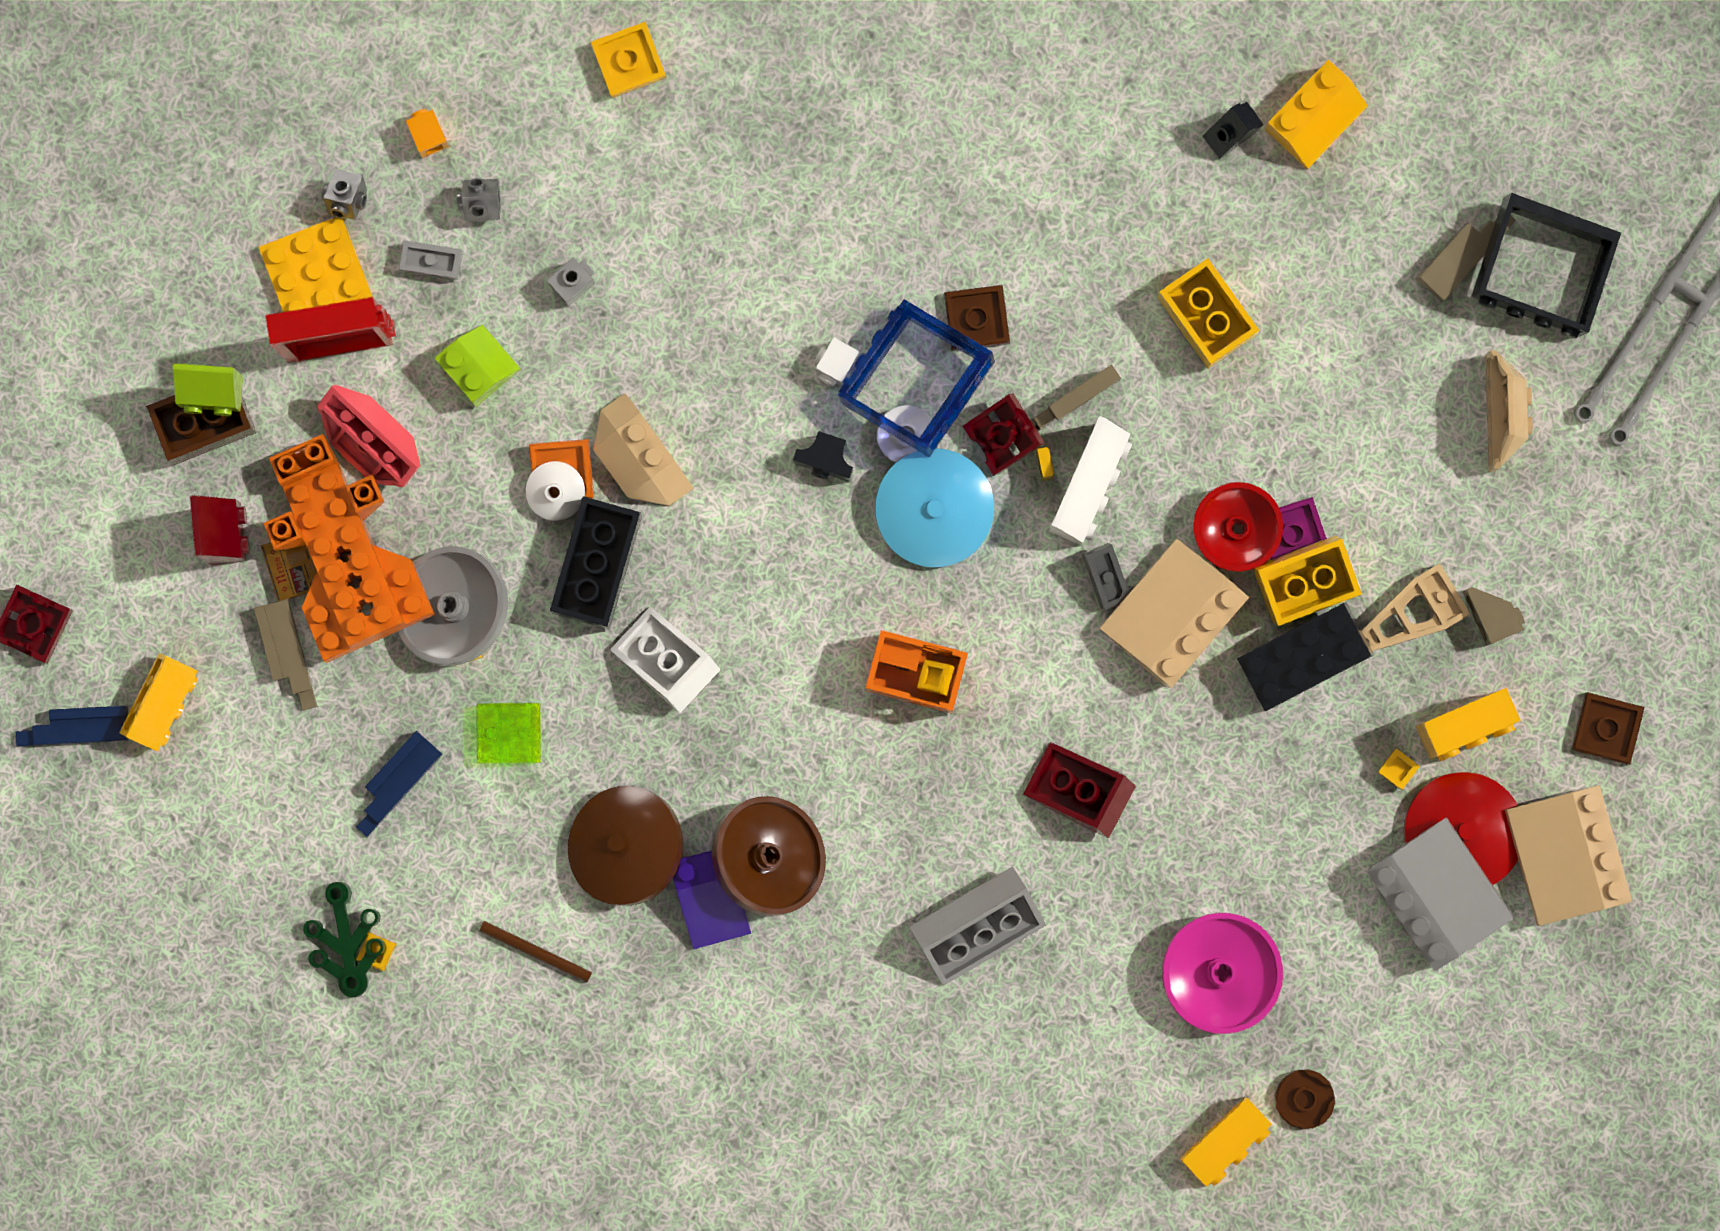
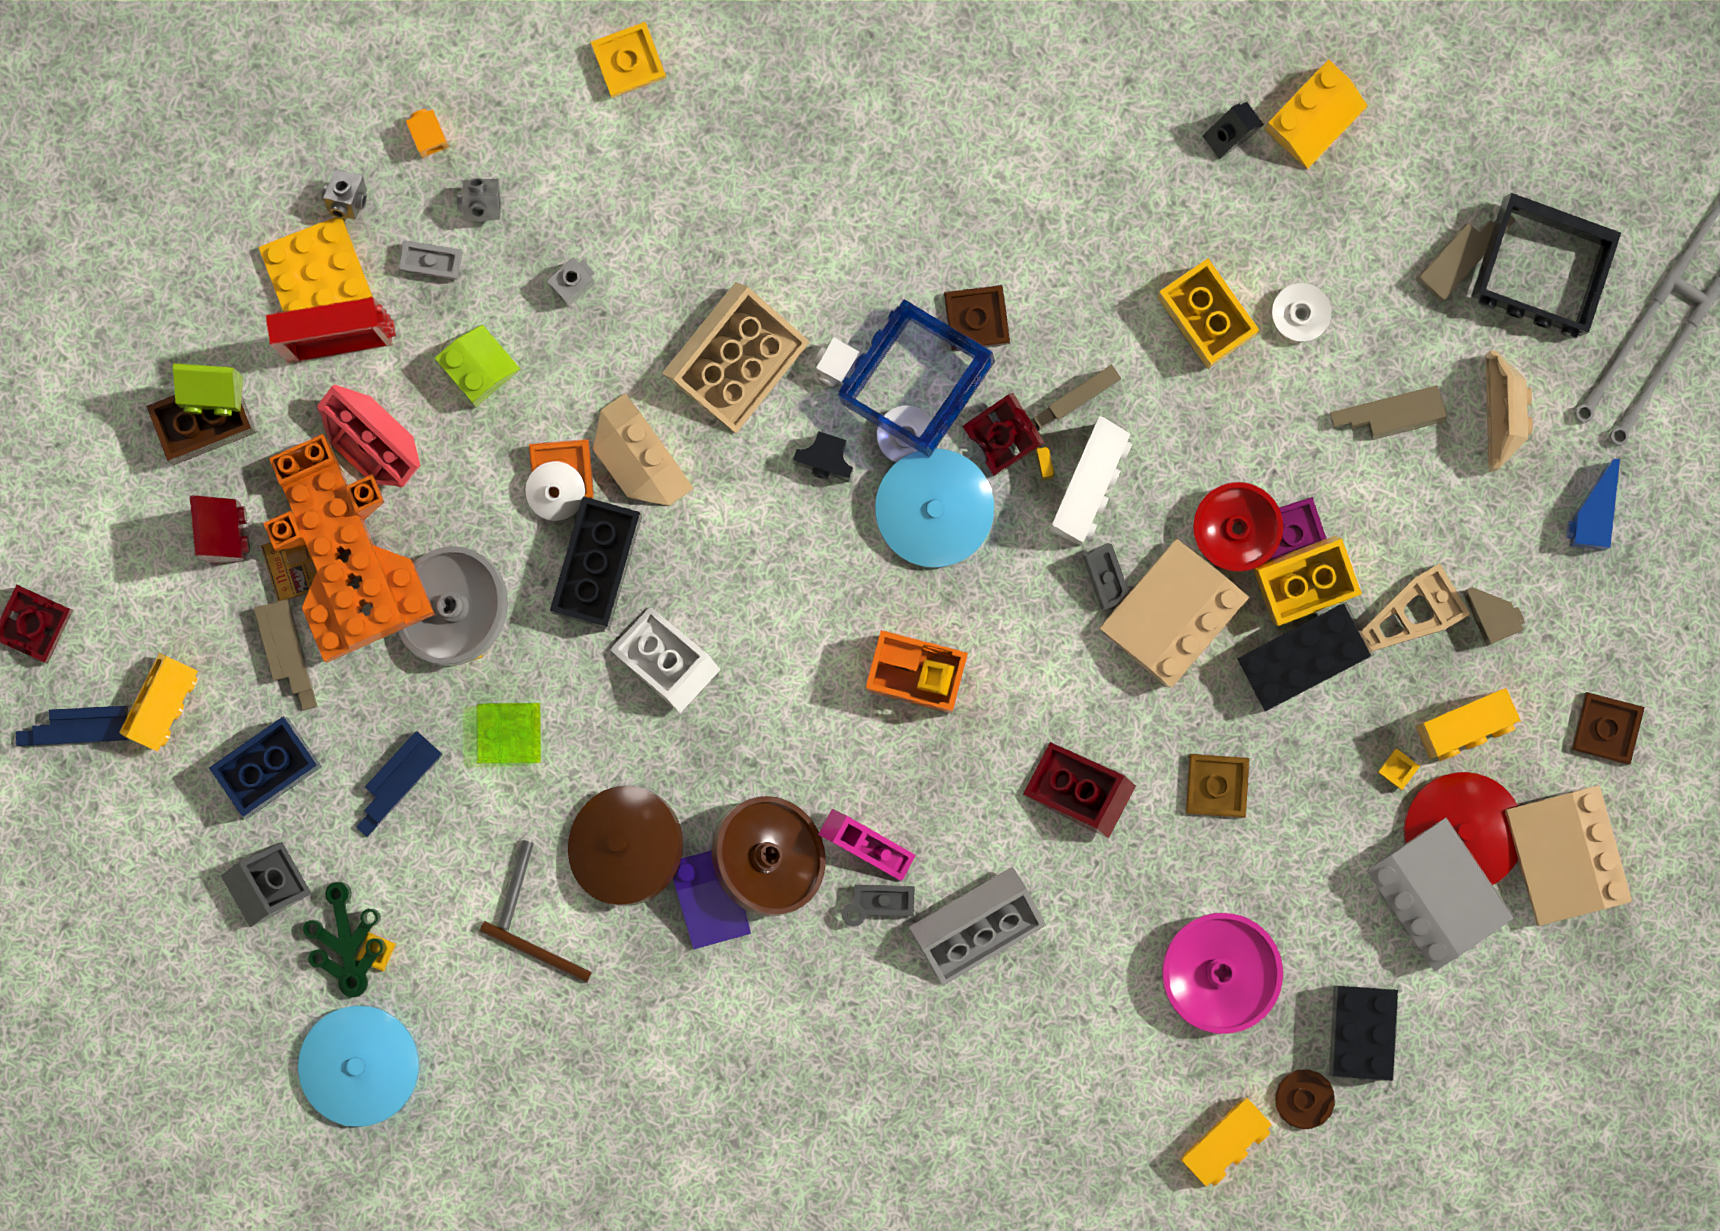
none -> dark blue brick [209,716,322,818]
none -> dark grey slope [221,842,312,928]
none -> medium azure dish [298,1006,419,1127]
none -> flat silver bar [498,840,534,929]
none -> tan slope [662,282,810,433]
none -> dark pink slope [818,809,916,881]
none -> dark grey hinge [842,885,915,927]
none -> pearl gold tile [1185,754,1250,818]
none -> white dish [1272,283,1331,342]
none -> black brick [1329,985,1398,1081]
none -> dark tan piece [1330,385,1447,440]
none -> blue slope [1566,459,1620,550]

